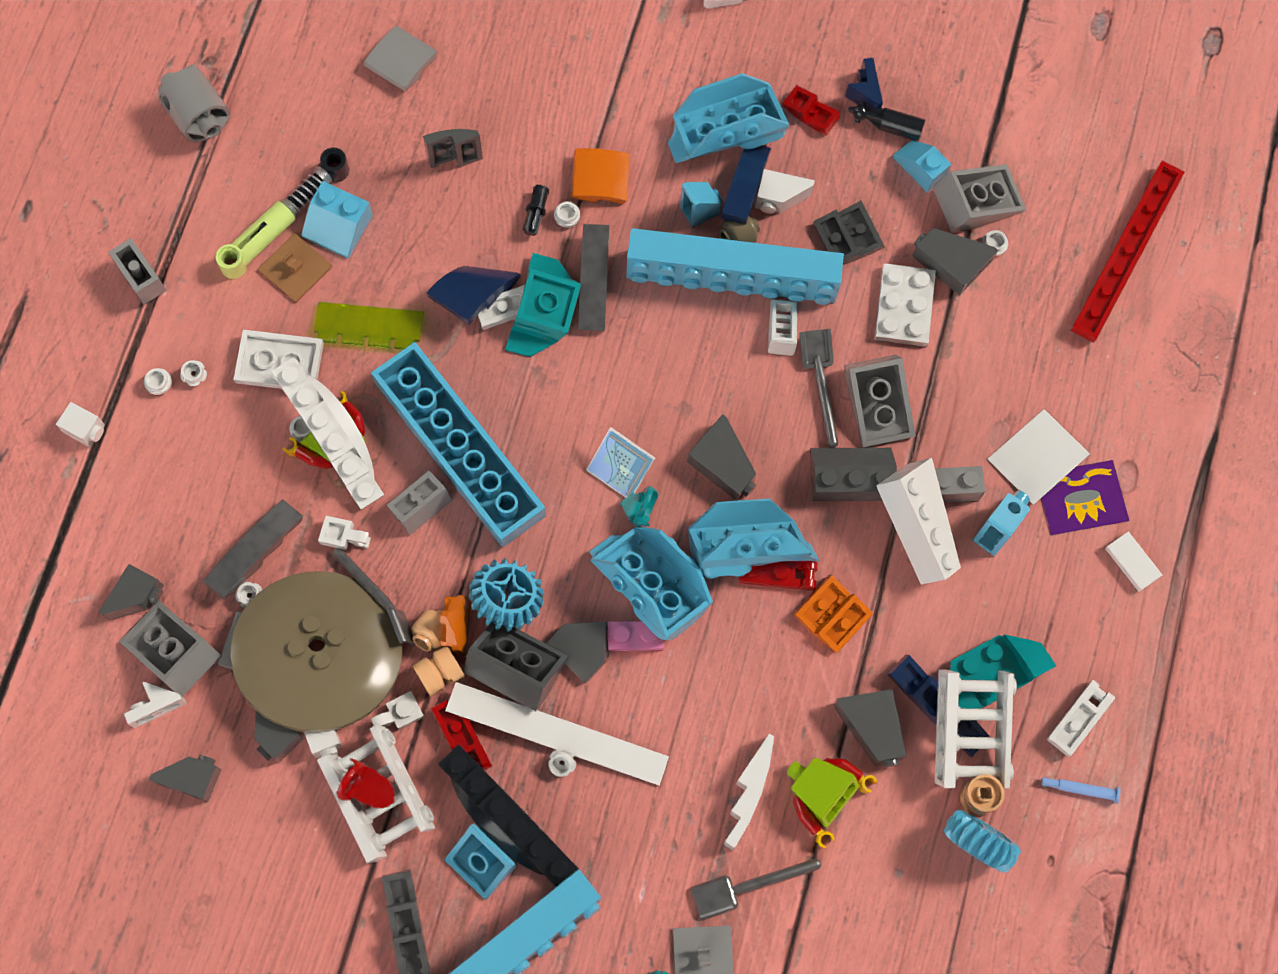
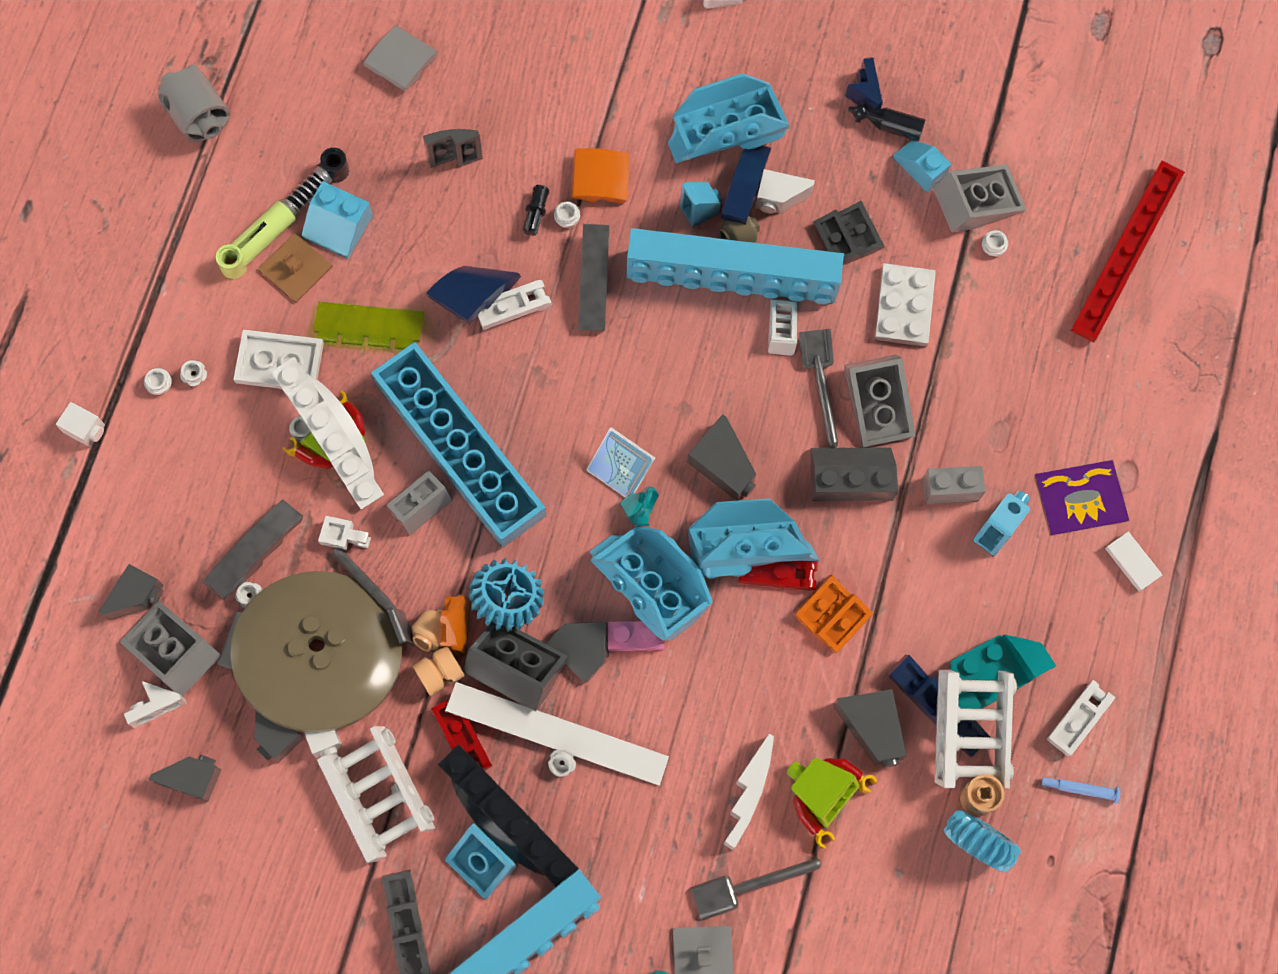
light grey brick [108,238,166,305] -> none
red piece [336,758,395,808] -> none
white plate [371,691,424,730] -> none
teal piece [505,253,581,357] -> none
red slope [782,85,840,136] -> none
white wedge [876,457,961,585] -> none
dark grey slope [912,228,998,296] -> none
white sticker [988,409,1090,505] -> none

